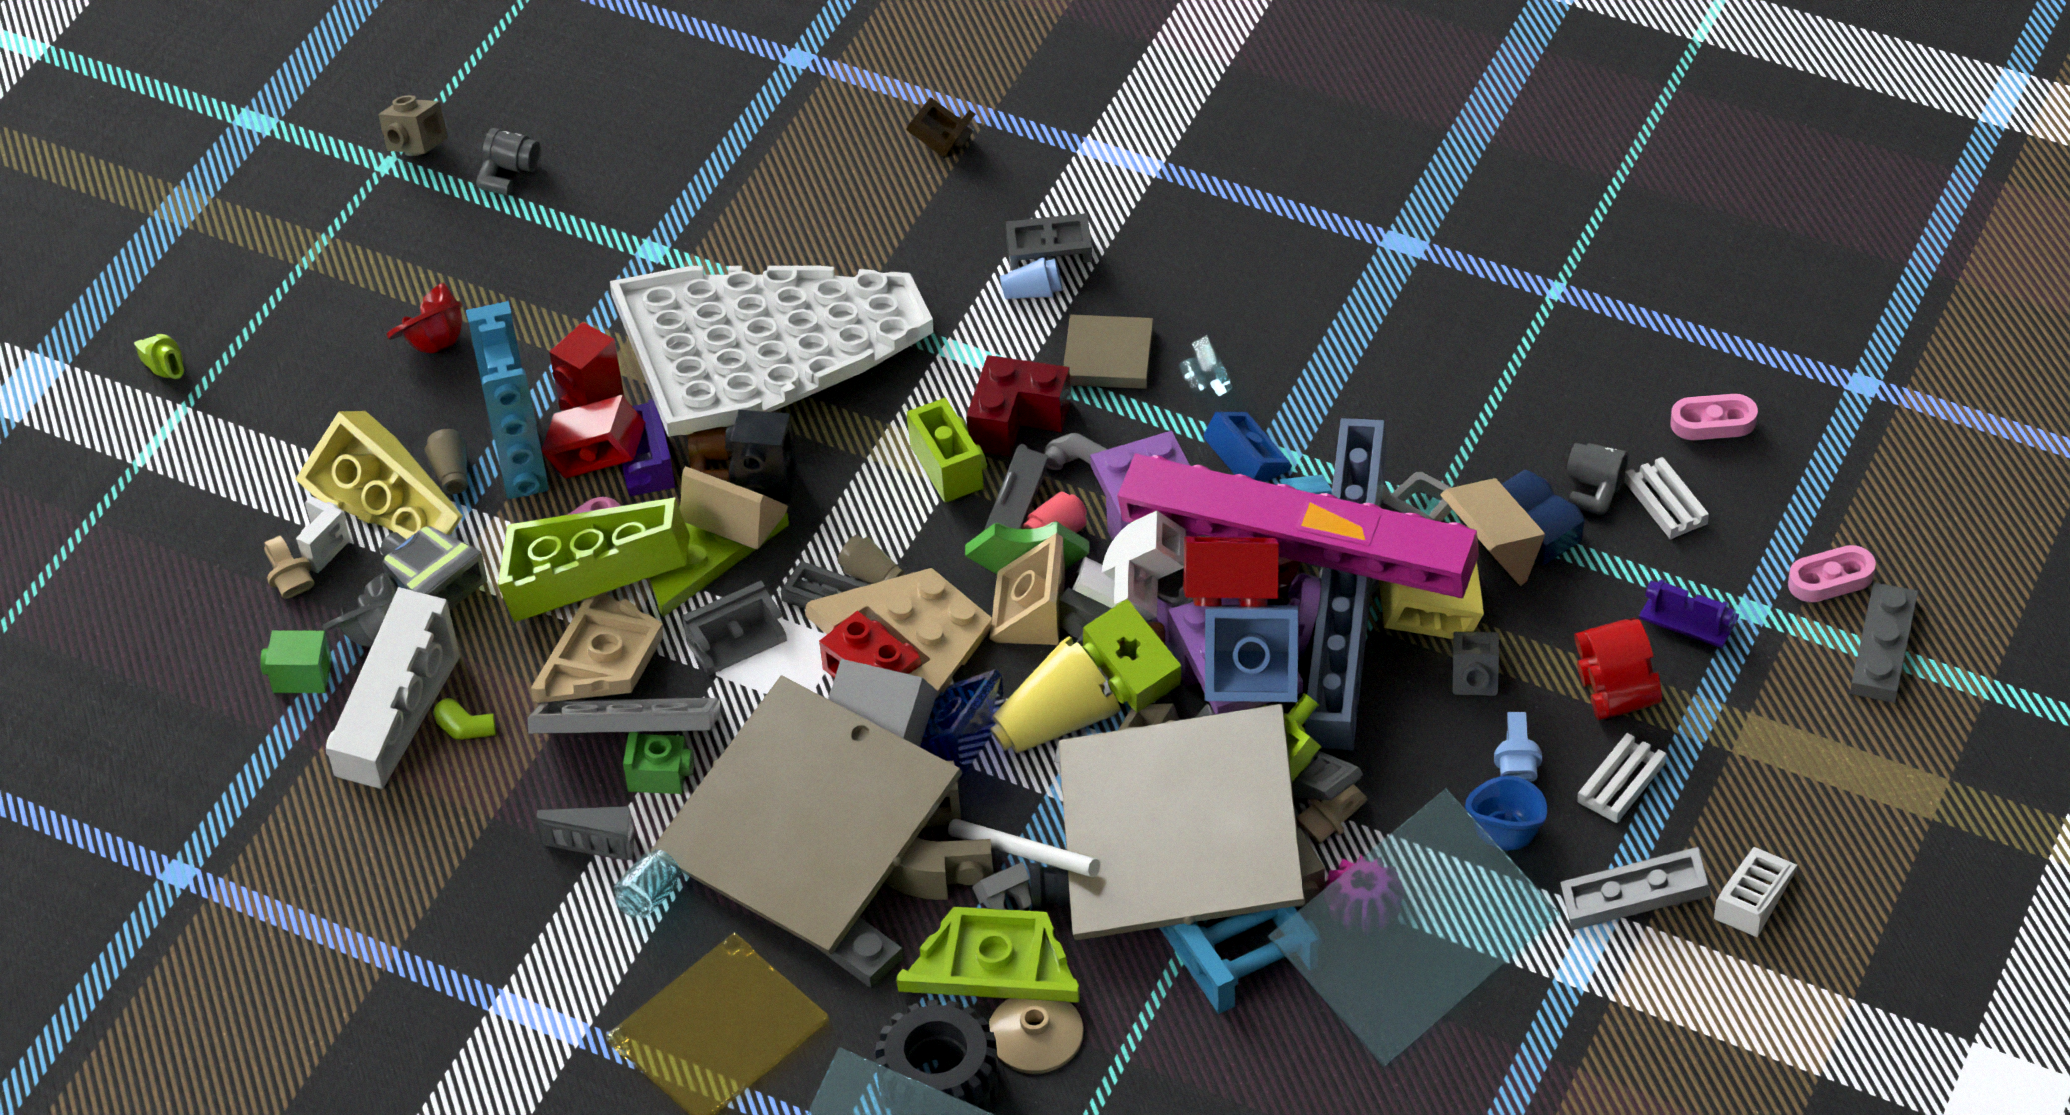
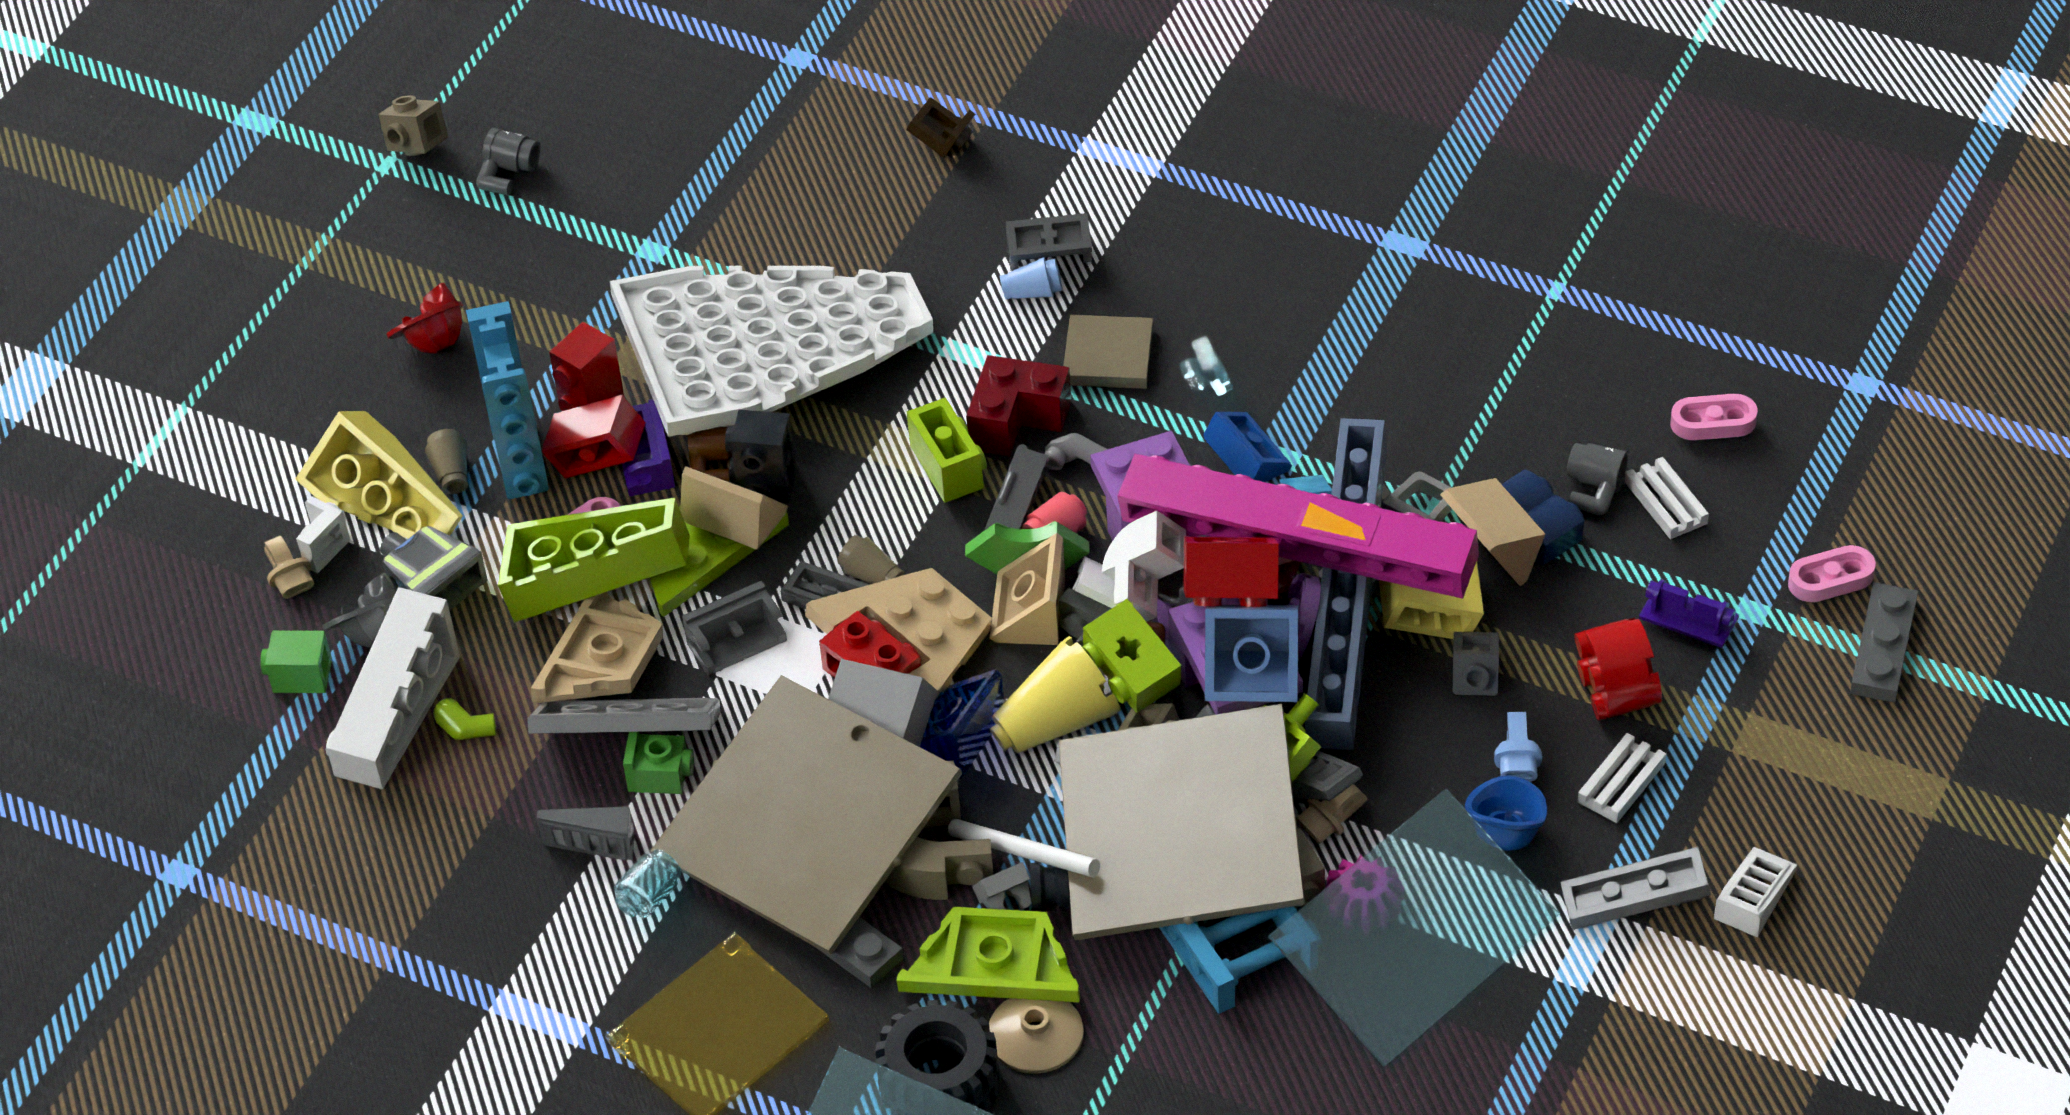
lime piece [134,334,184,379] -> none

